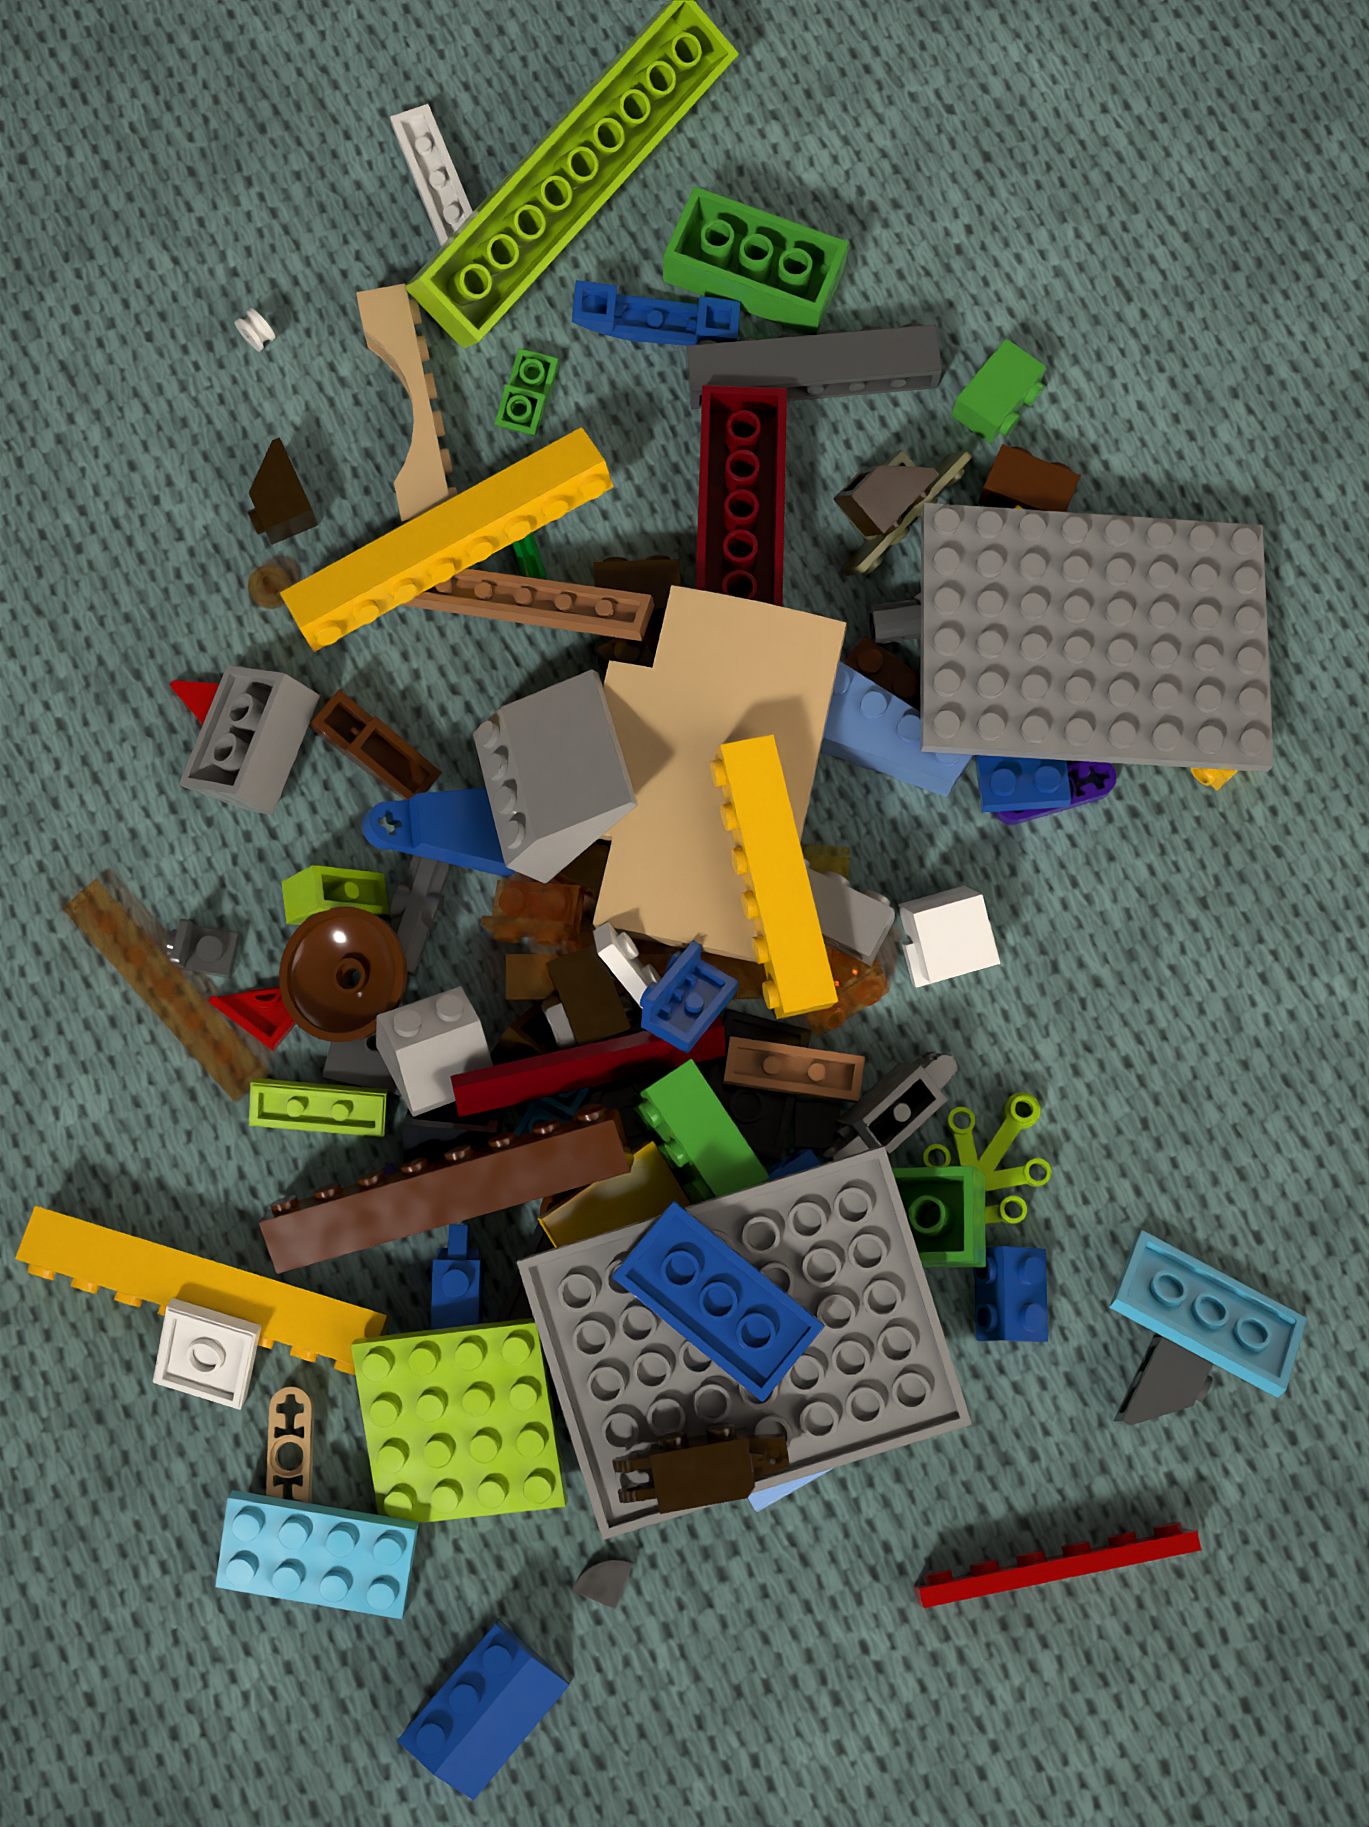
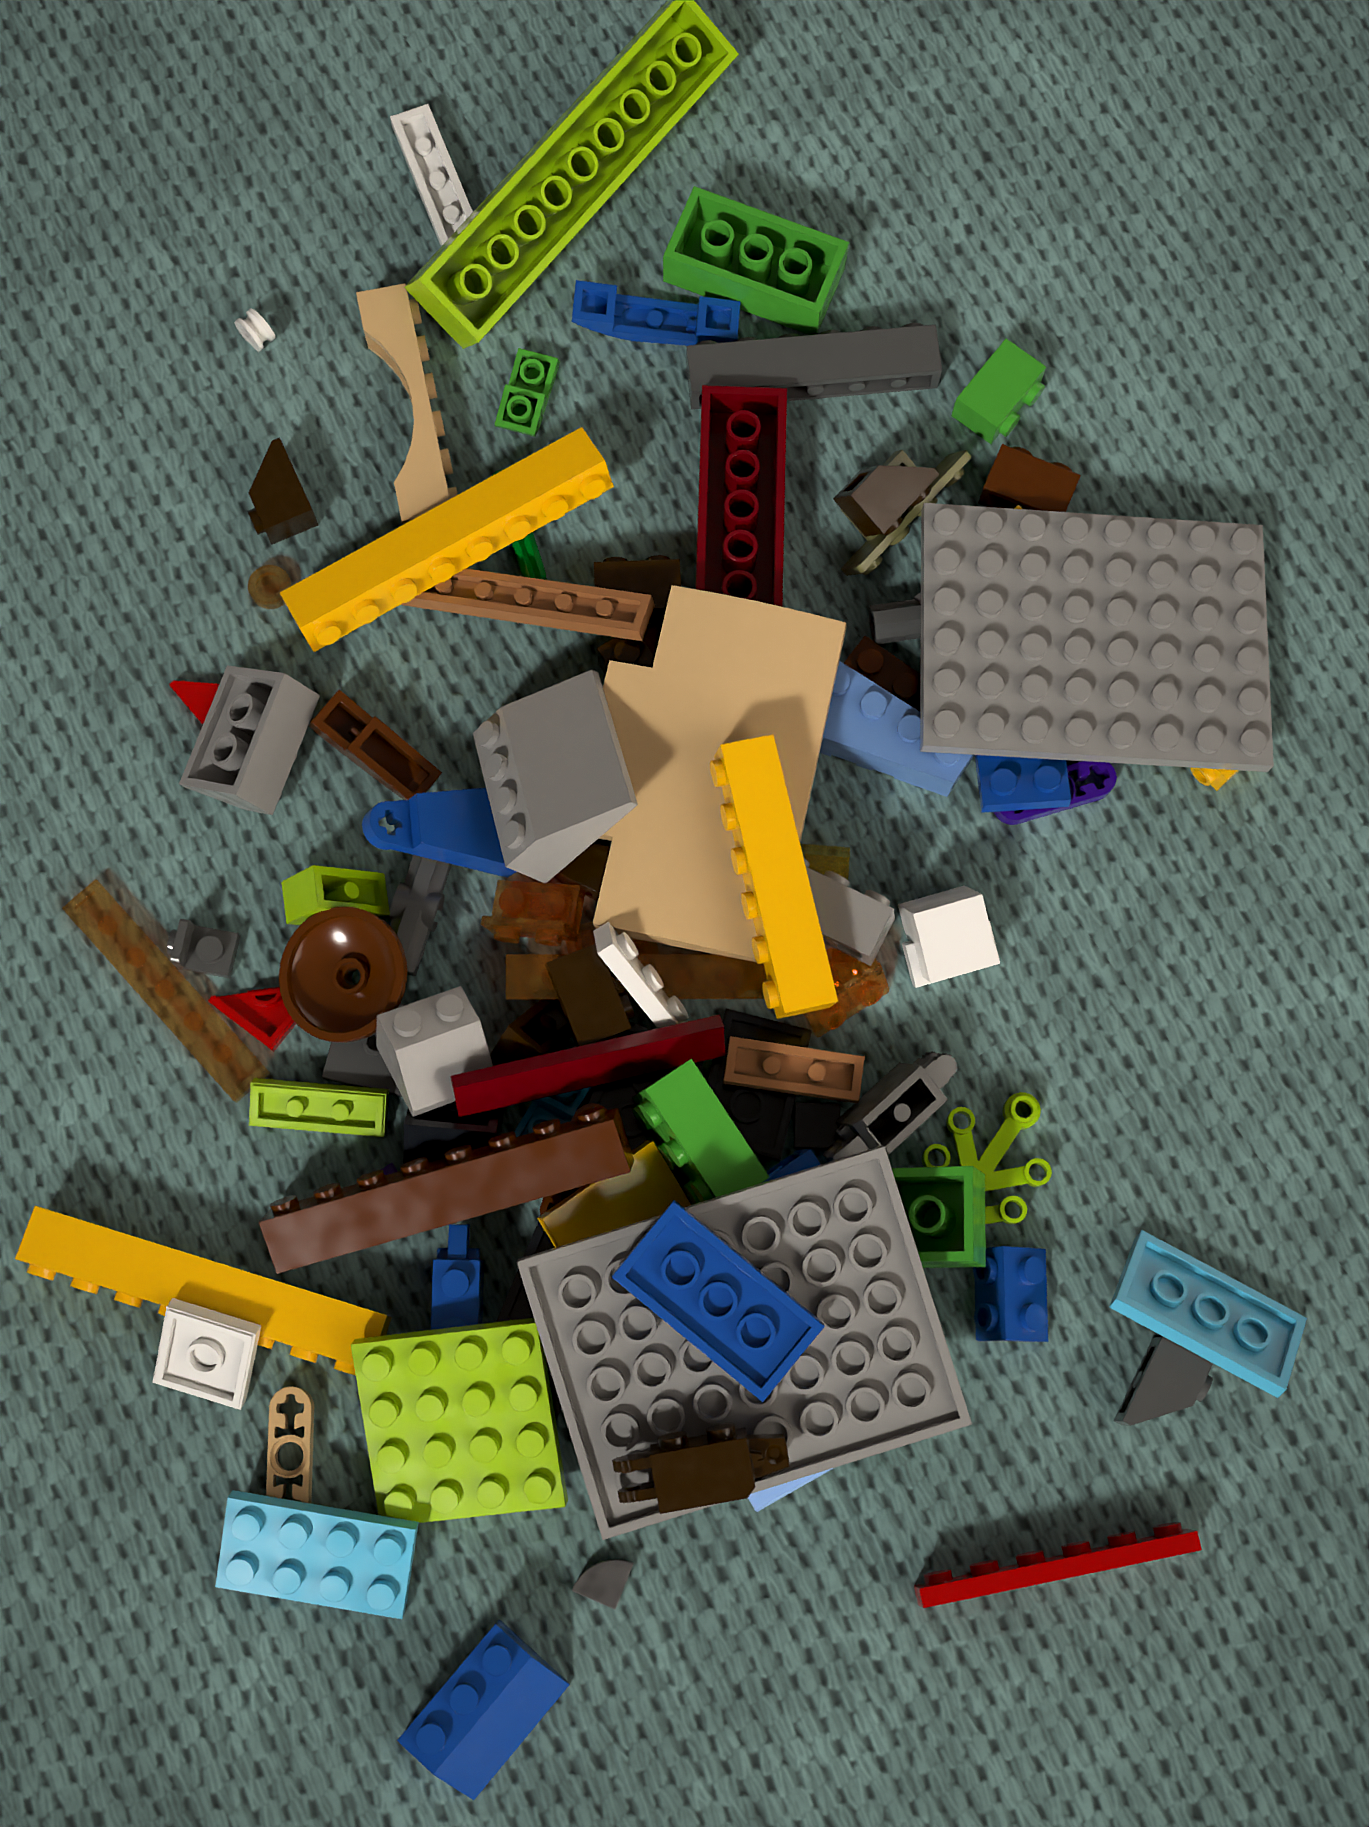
flat silver tile [541,996,578,1050] -> none
blue bracket [640,940,739,1054] -> none

